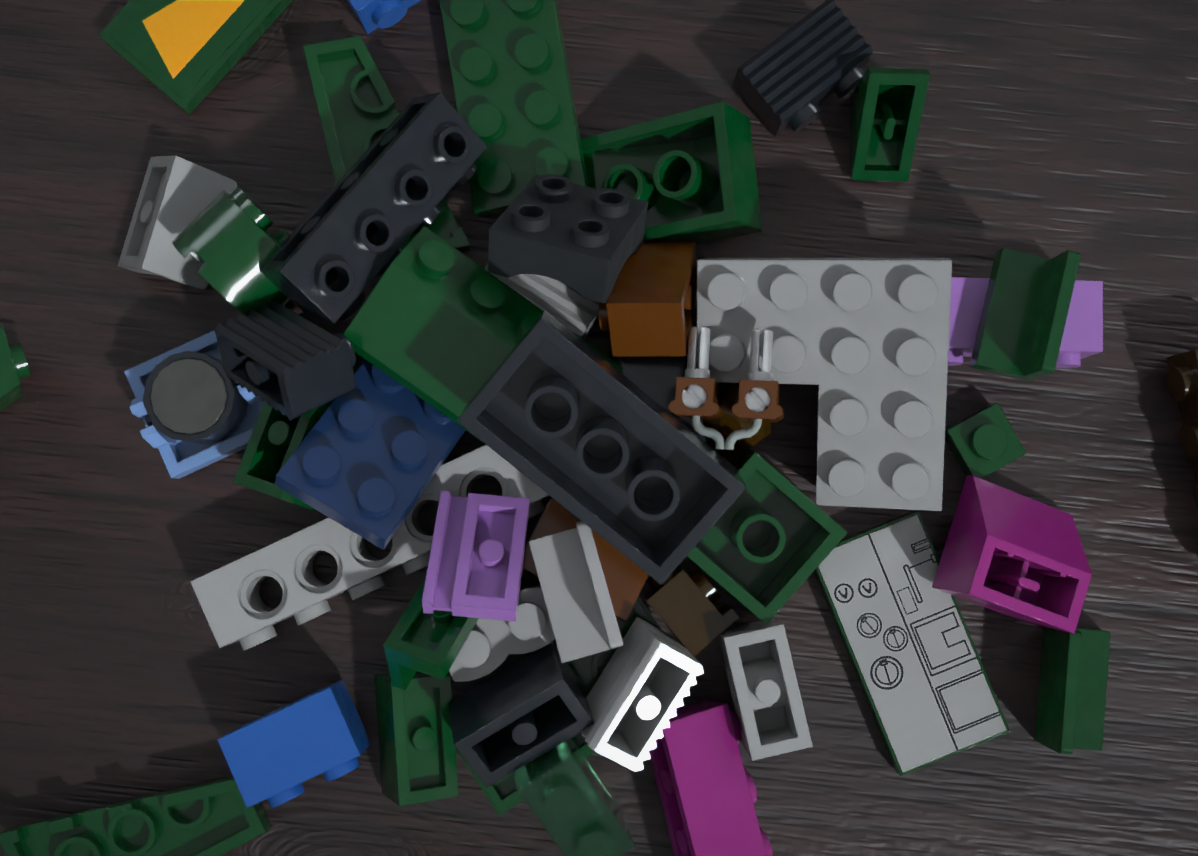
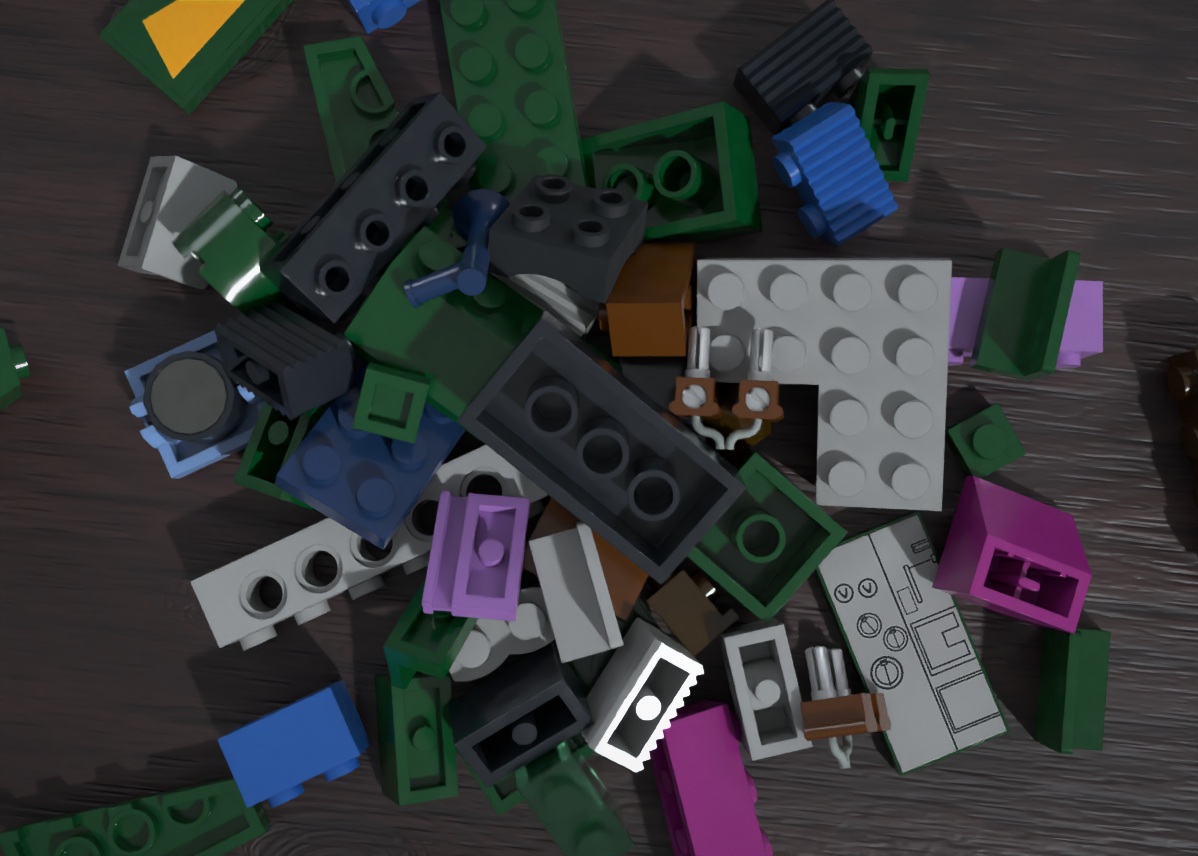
none -> dark green plate [352,363,431,444]
none -> dark blue piece [404,188,510,308]
none -> blue brick [771,102,898,246]
none -> piece [800,646,891,769]

